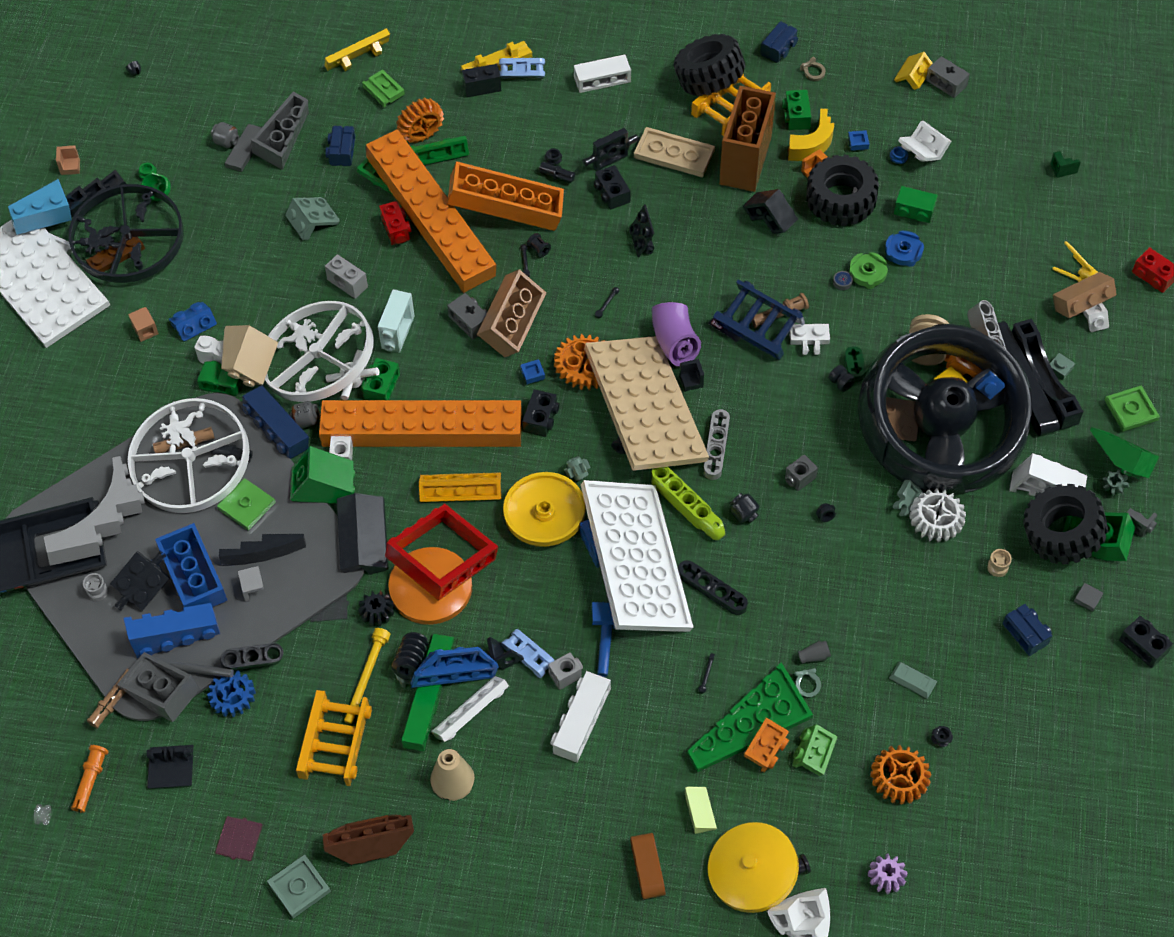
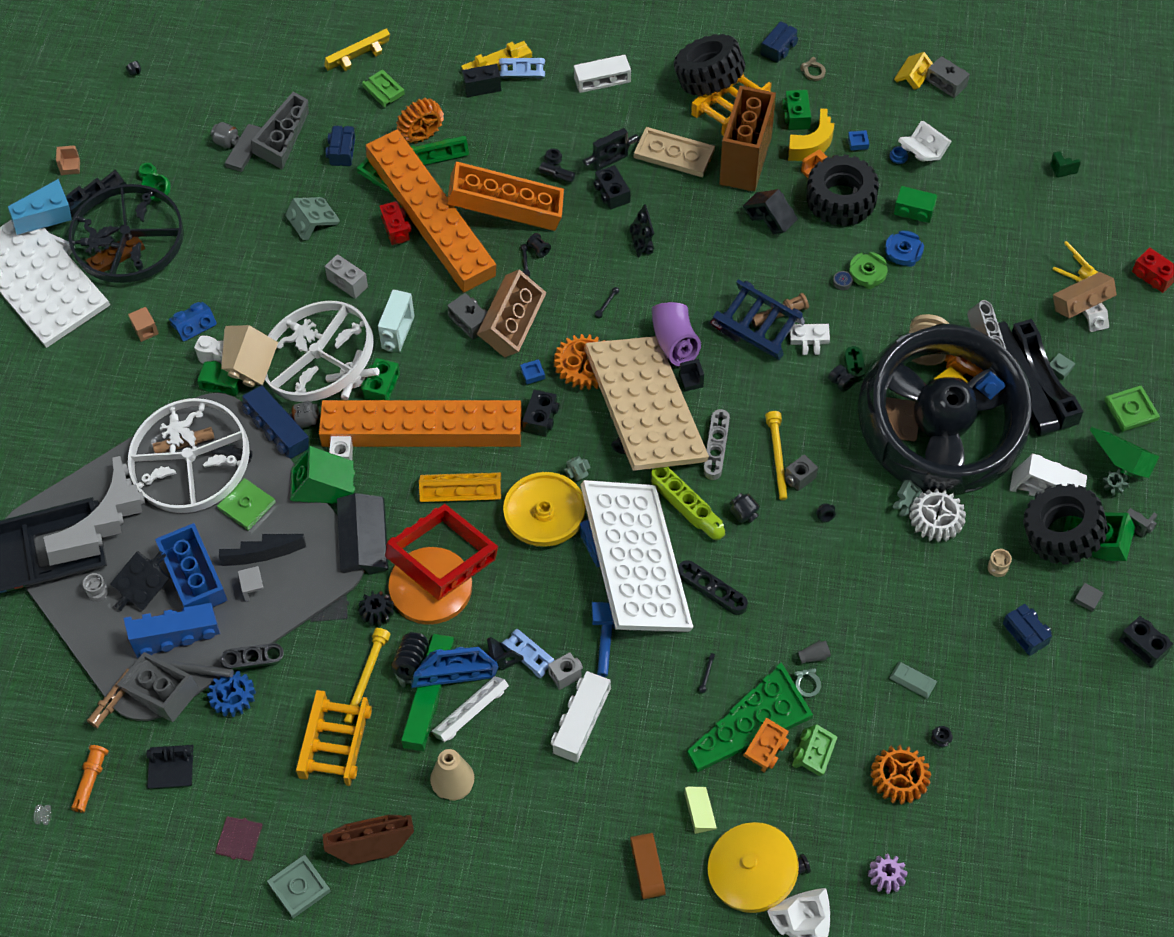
none -> yellow piece [765,411,787,500]

